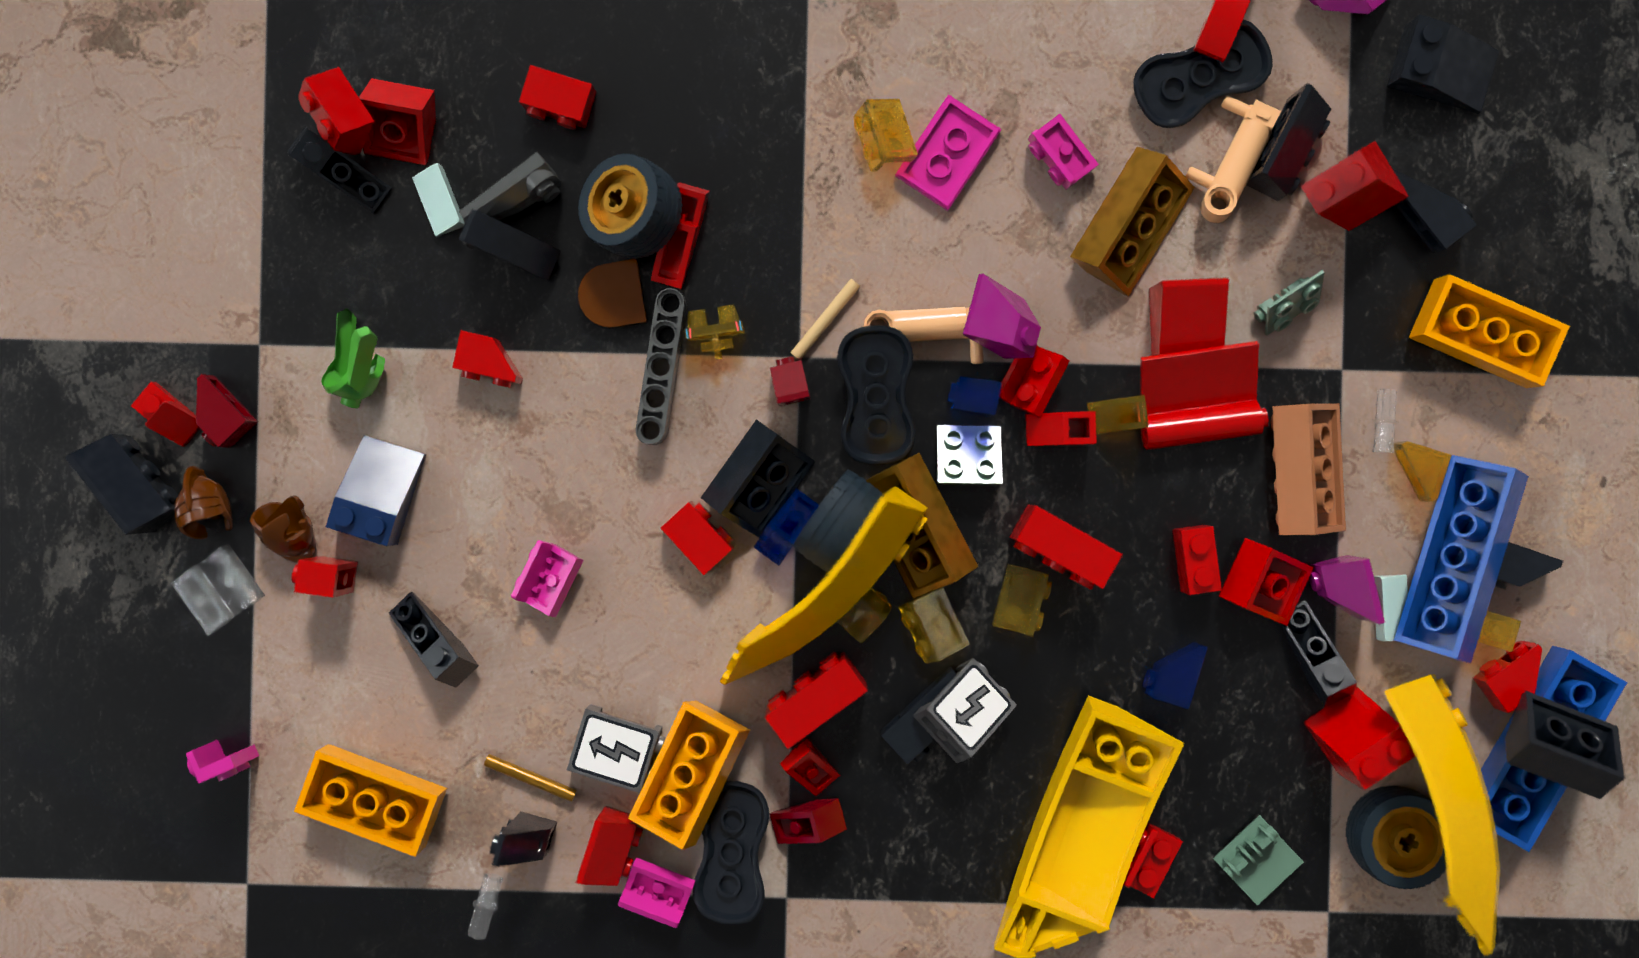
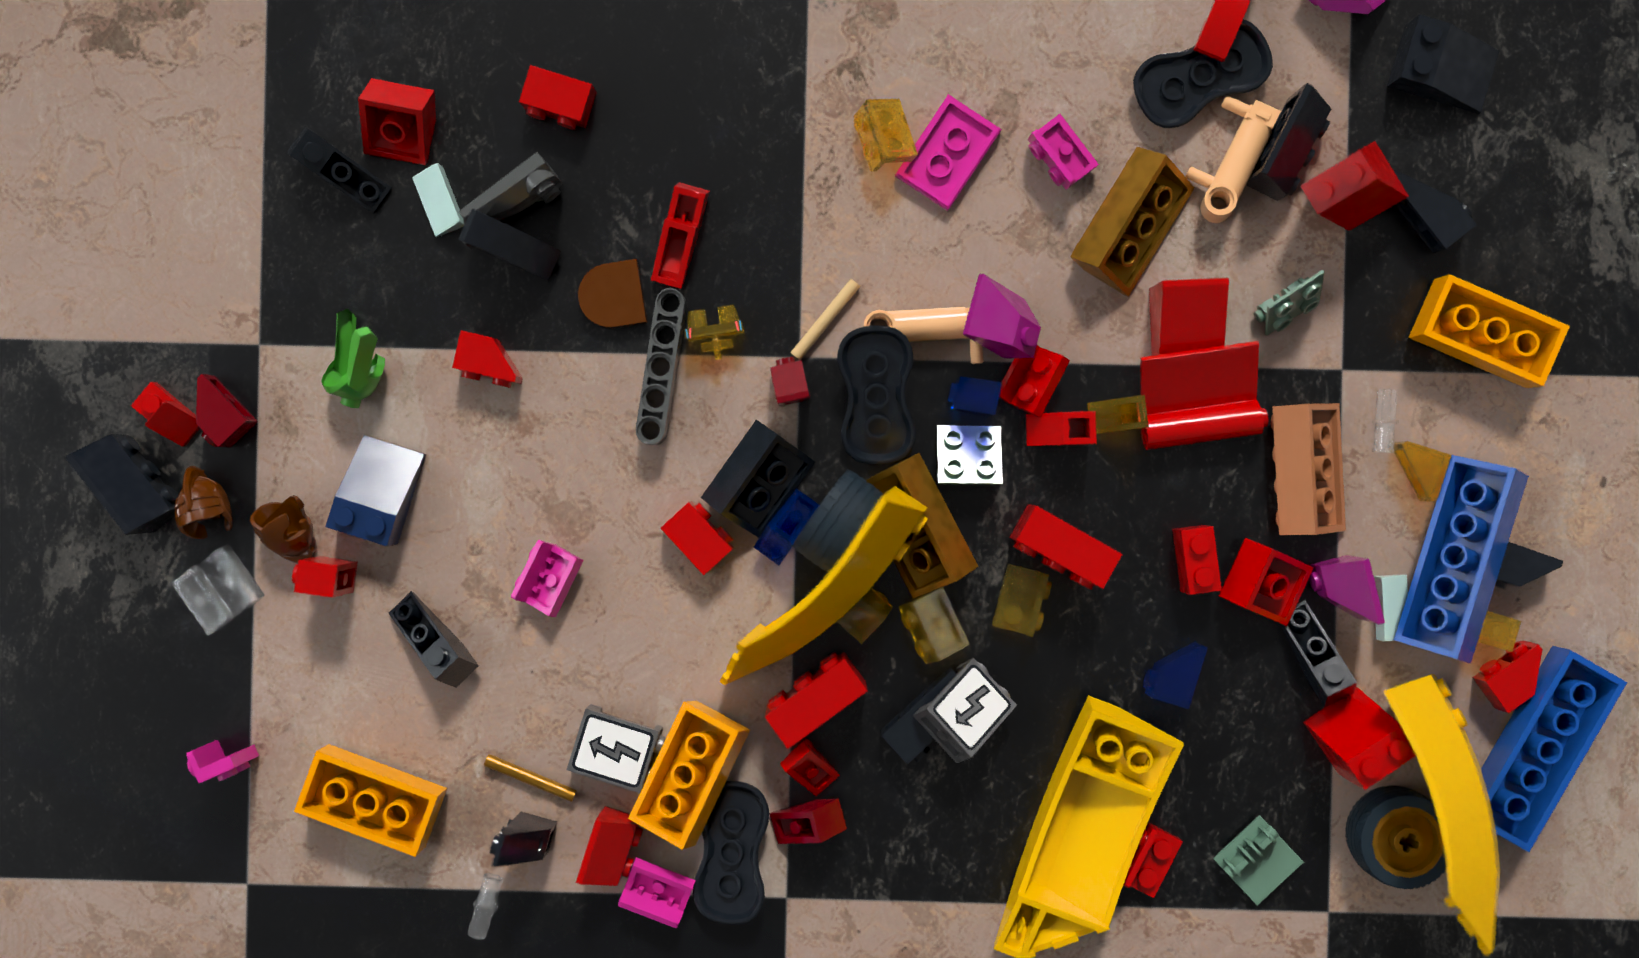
red slope [298,67,375,155] -> none
black wheel [578,154,683,259] -> none
black slope [1505,691,1625,799] -> none

